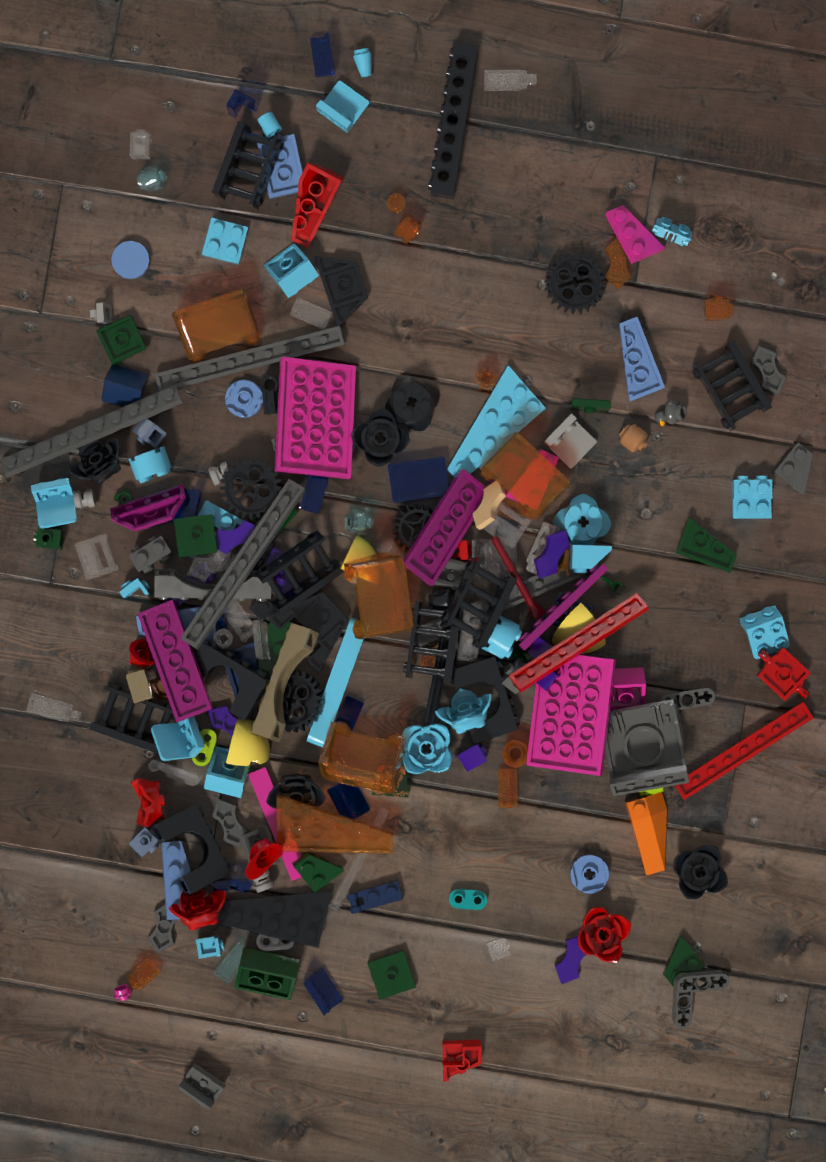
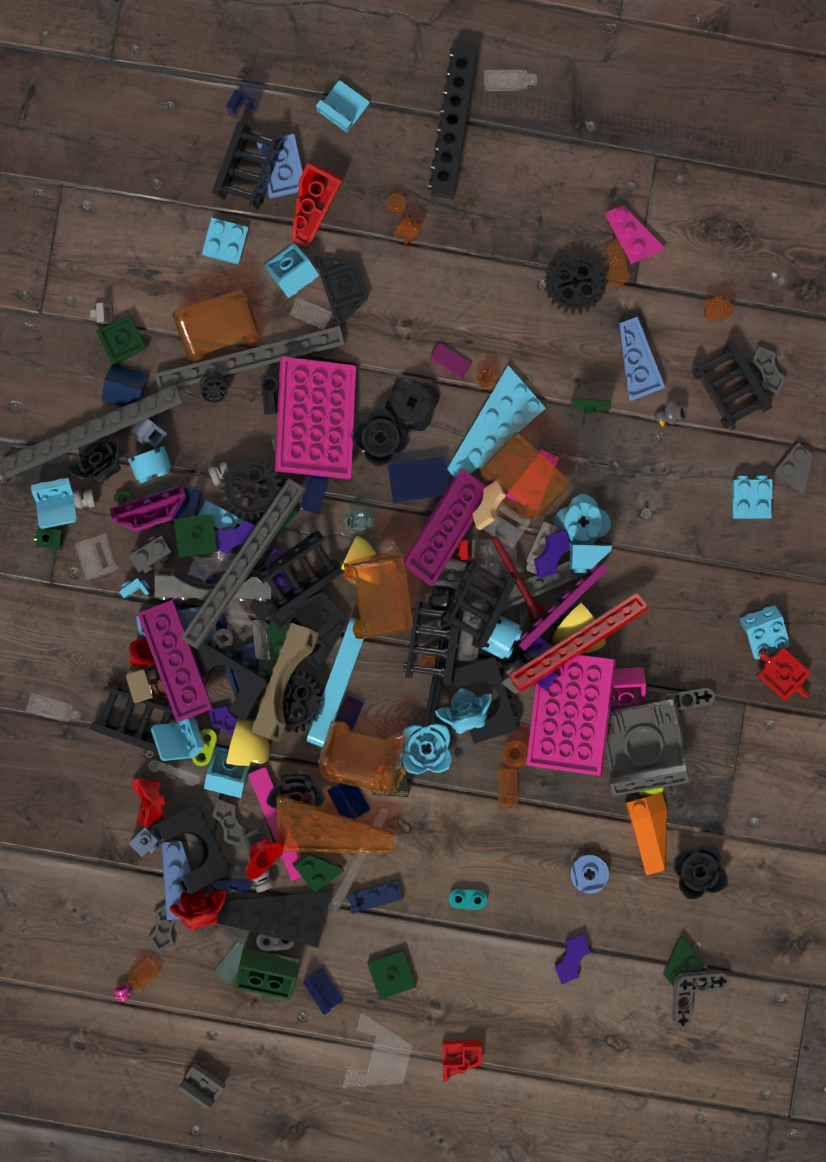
medium blue tile [111,241,150,279] -> none
clear brick [129,129,152,160] -> none
clear light blue head [137,165,167,192] -> none
medium azure bracket [196,935,225,959] -> none
medium blue tile [225,380,263,418] -> none
medium azure piece [257,112,282,139] -> none
clear blue panel [310,32,335,78] -> none
medium azure cone [353,48,372,78] -> none
black gear [392,503,432,552] -> none
dark purple slope [457,743,488,772] -> none
clear plate [486,936,510,962] -> none
light grey bracket [544,413,597,469] -> none
clear orange hand [558,549,571,577] -> none
red brick [578,907,631,963] -> none
dark green hand [600,574,626,595] -> none
medium nougat head [619,424,648,453] -> none
medium azure hinge [652,217,692,246] -> none
red plate [674,702,814,800] -> none
dark green wing [675,517,737,573] -> none
none -> black wheel [200,372,228,403]
none -> clear wing [342,1013,412,1088]
none -> magenta slope [429,343,471,380]

